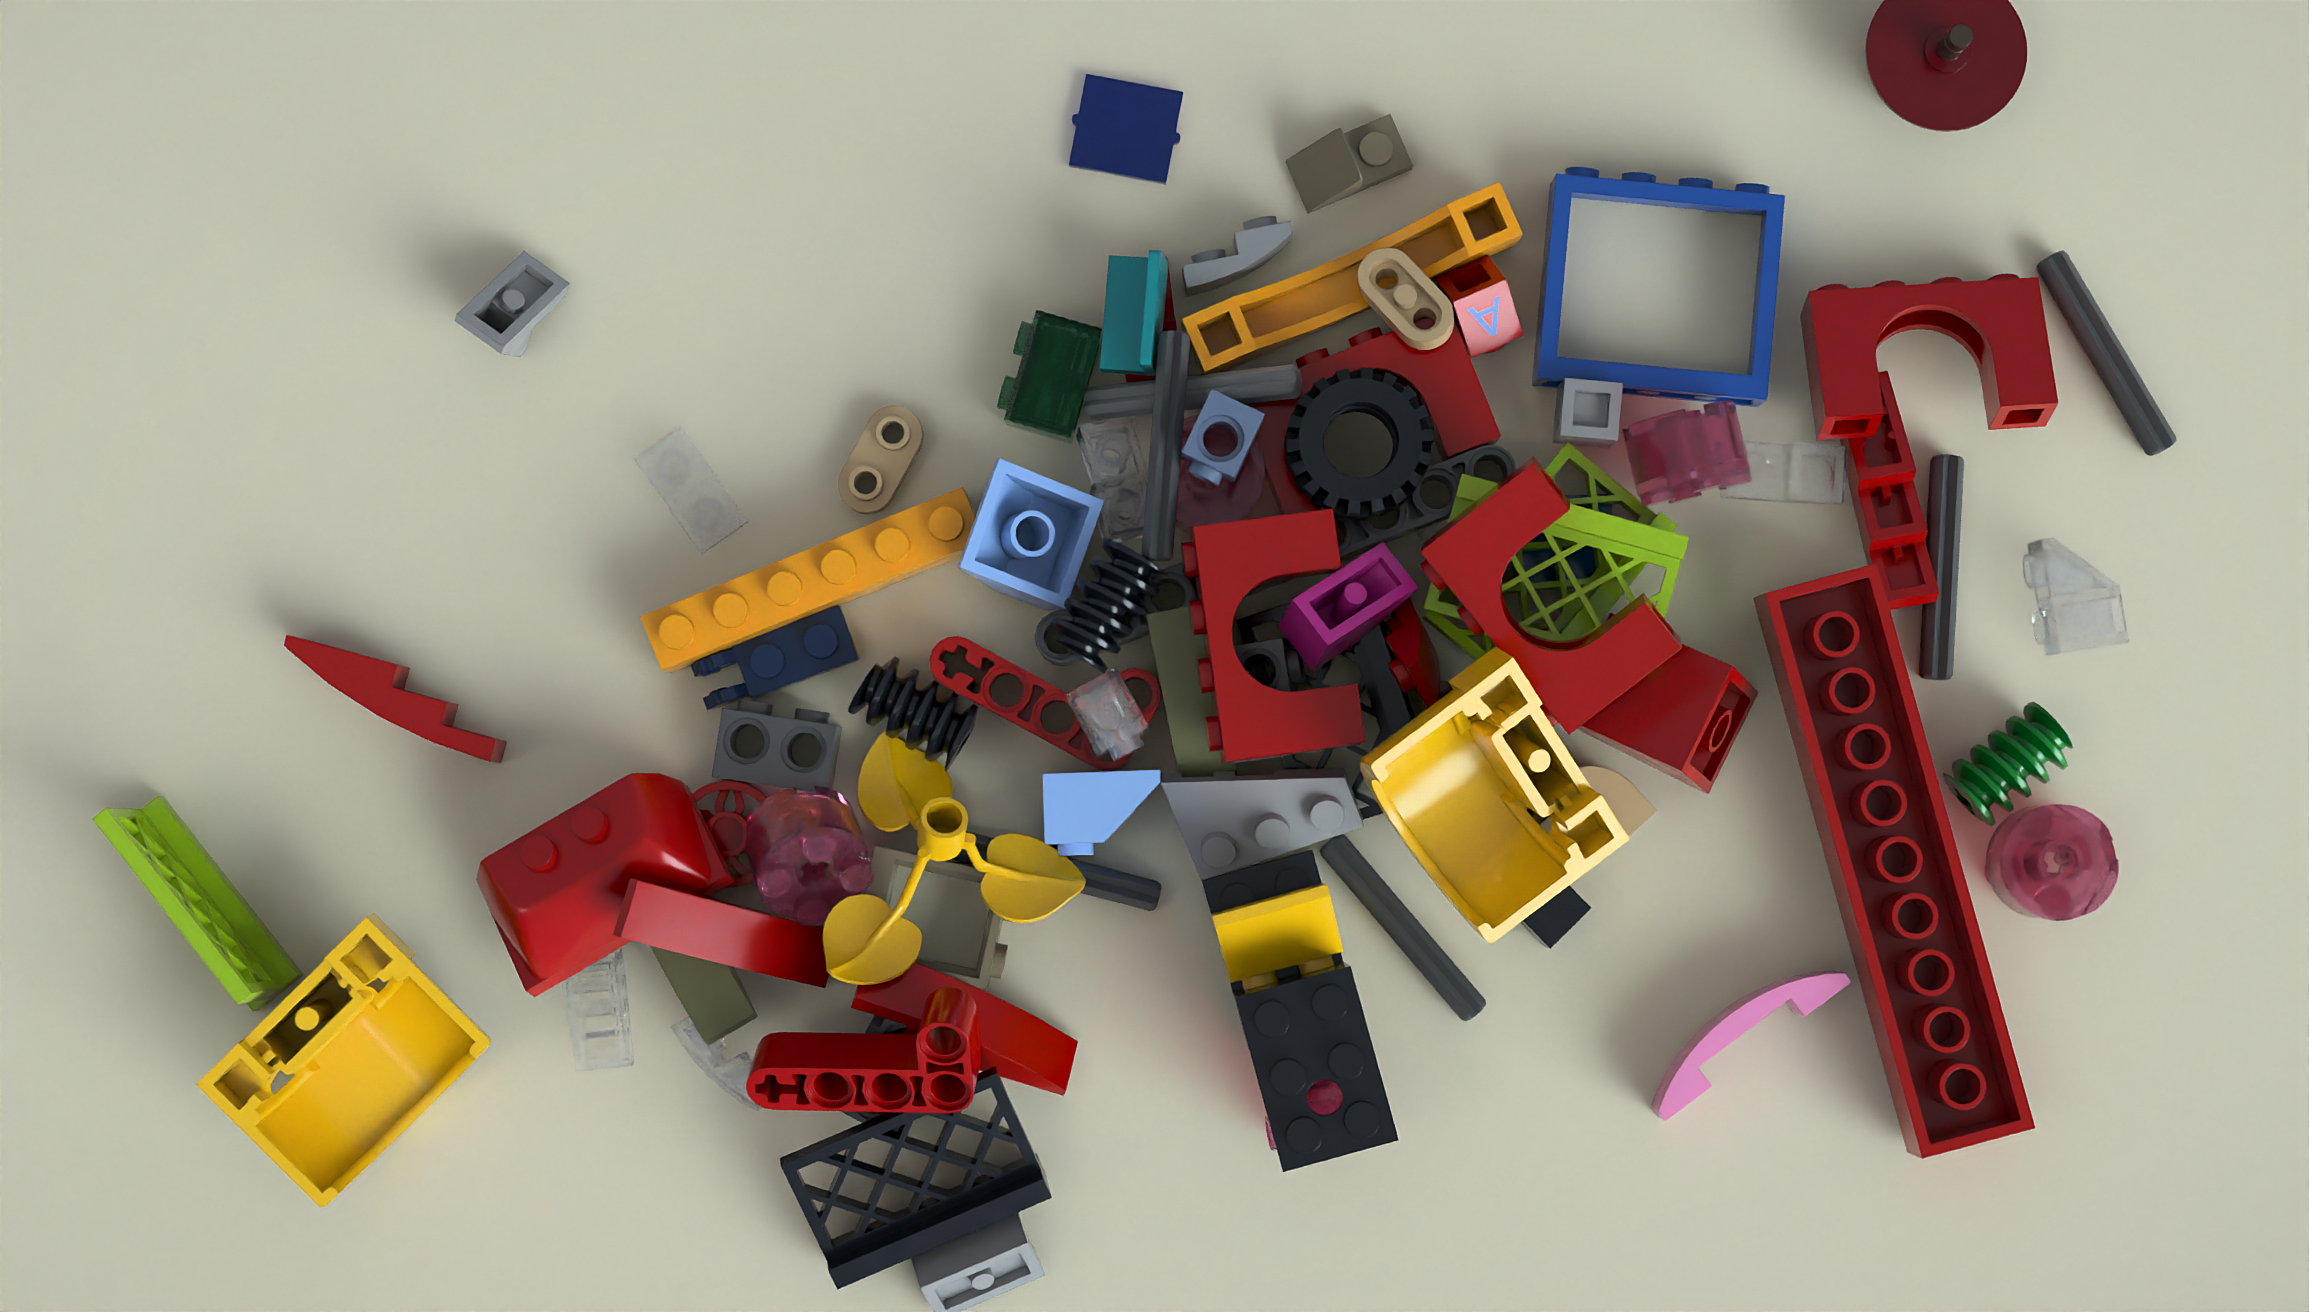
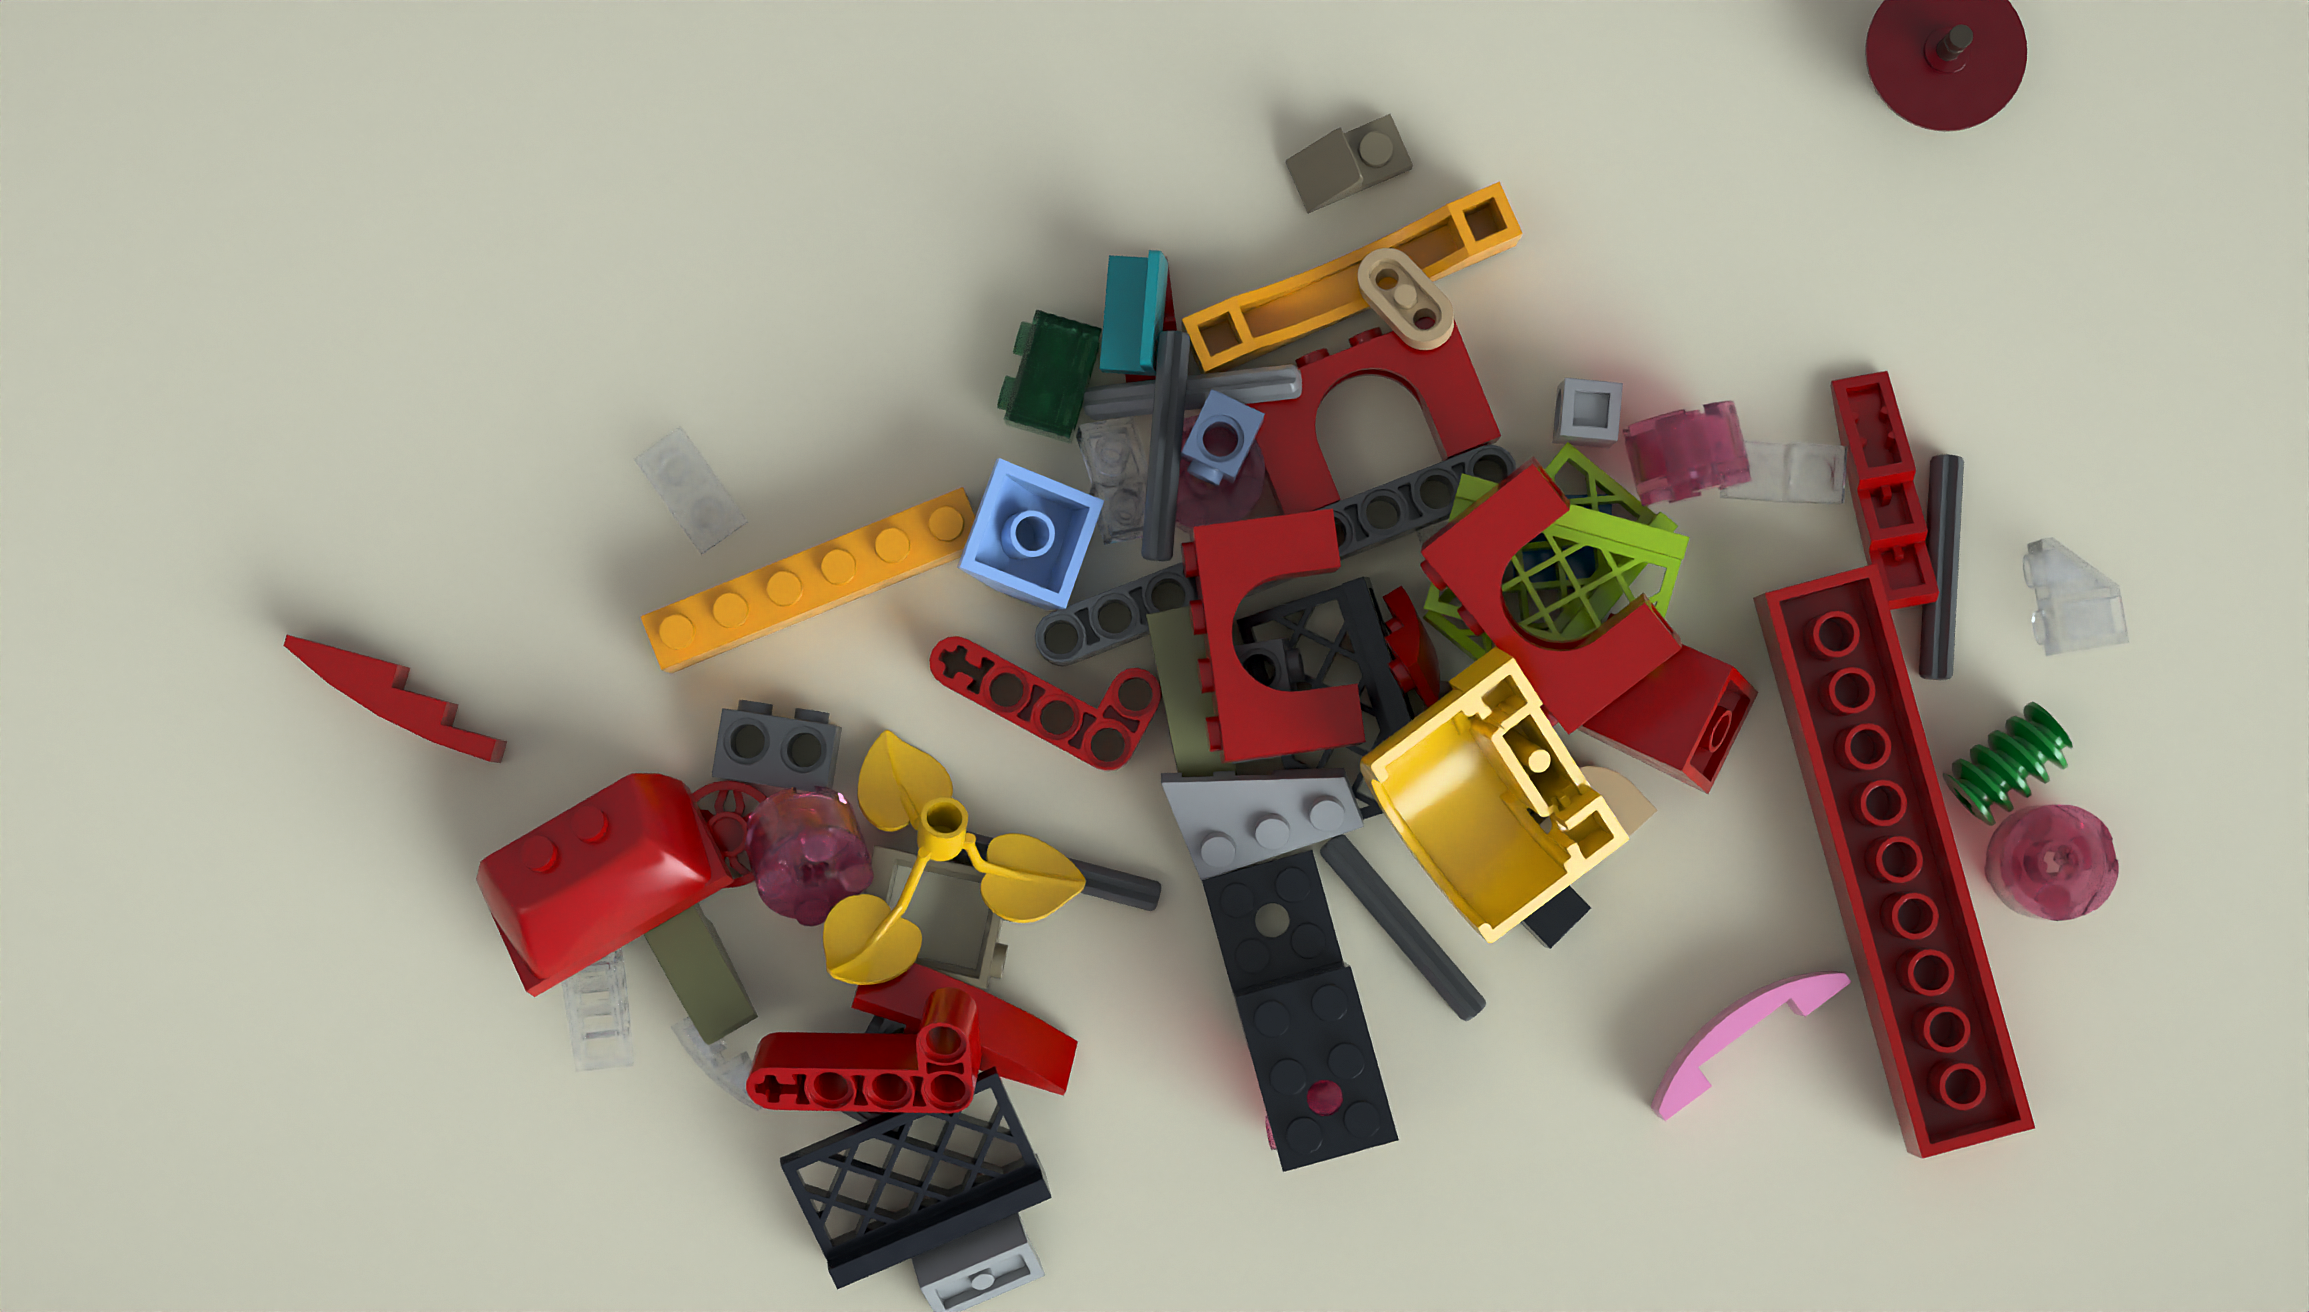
lime fence [92,796,304,1012] -> none
yellow piece [196,913,491,1207] -> none
light grey slope [455,251,570,357] -> none
slope [613,878,829,988] -> none
dark blue hinge [691,605,860,711] -> none
tan plate [838,405,924,514] -> none
black piece [848,656,978,772] -> none
light blue slope [1042,770,1161,856] -> none
black piece [1051,540,1168,673] -> none
clear slope [1065,667,1150,762] -> none
clear blue piece [1069,74,1183,185] -> none
light grey slope [1182,216,1293,297] -> none
yellow slope [1211,883,1343,990] -> none
dark pink slope [1278,542,1418,671] -> none
black tyre [1284,367,1434,520] -> none
brick [1435,255,1524,358] -> none
blue window [1532,167,1785,407] -> none
red arch [1800,273,2058,440] -> none
dark grey axle [2037,250,2176,456] -> none

